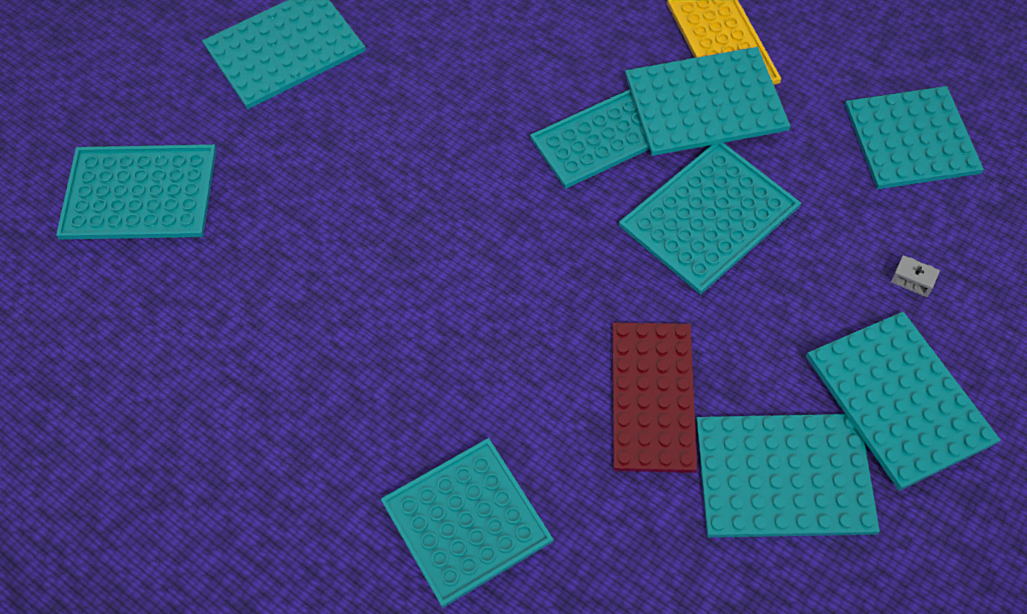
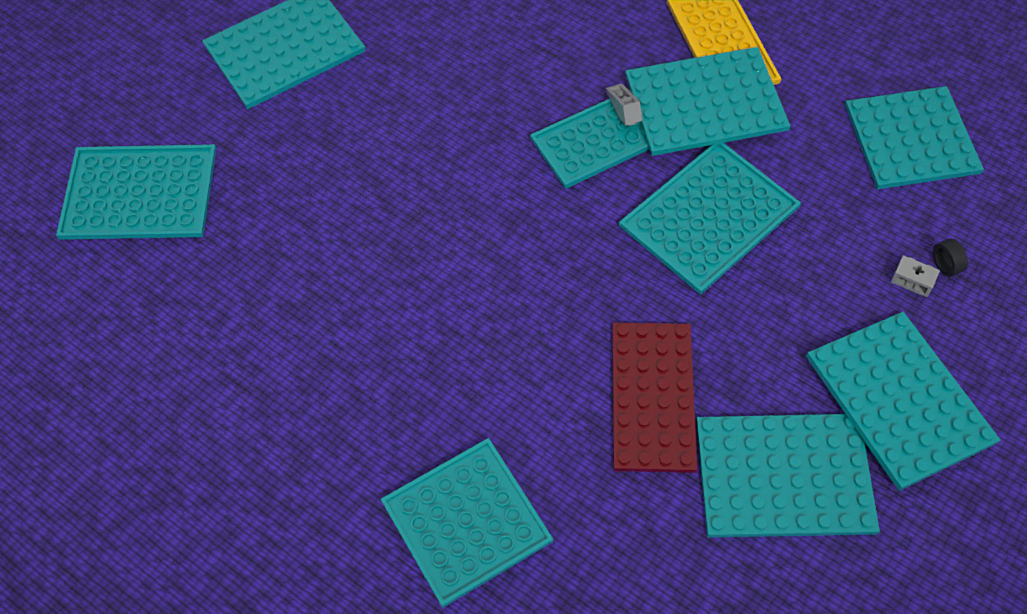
none -> light grey slope [606,84,642,126]
none -> black tyre [933,238,968,277]

